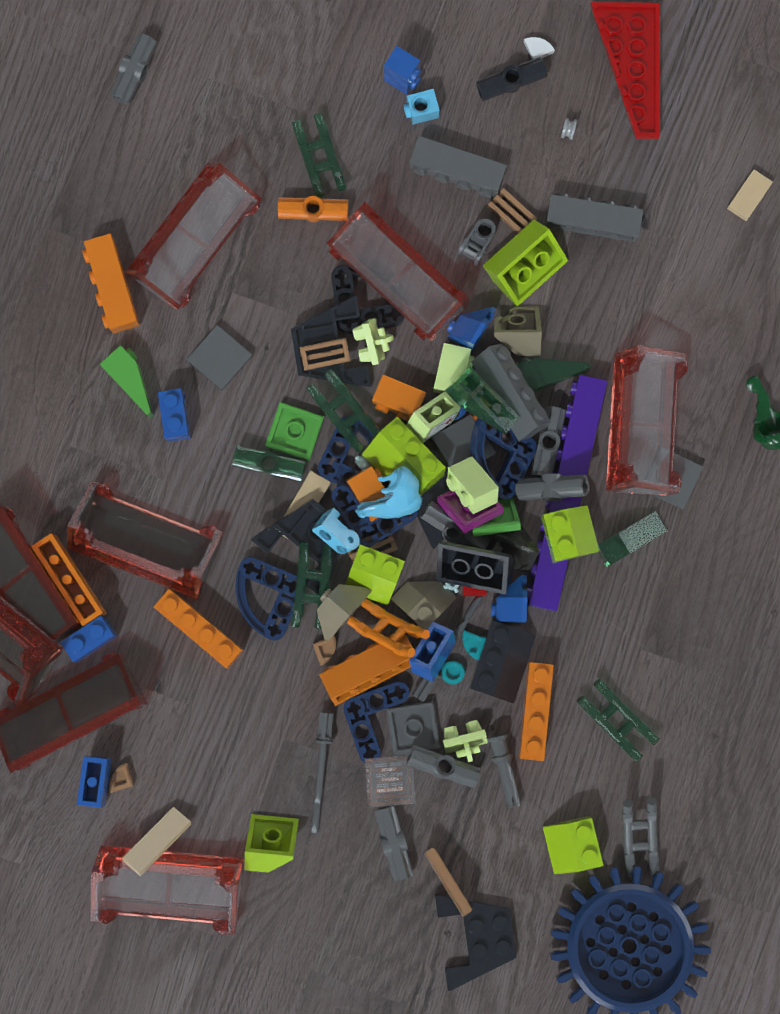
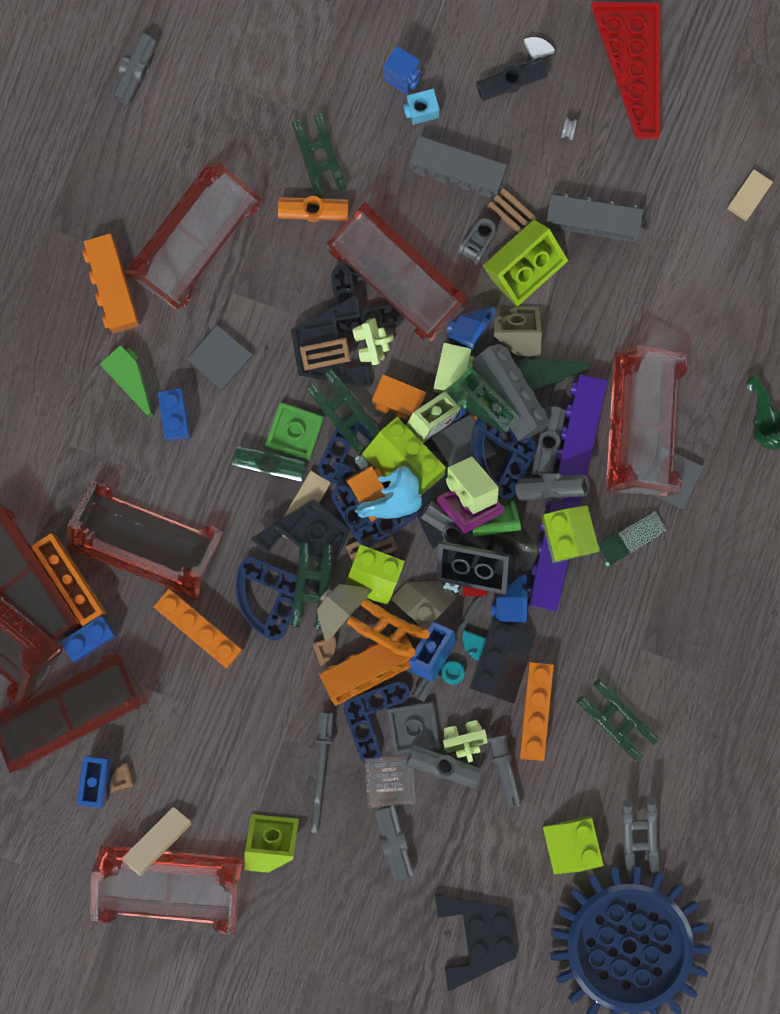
medium azure leg [312,508,360,554] -> none
medium nougat tile [425,848,472,917] -> none

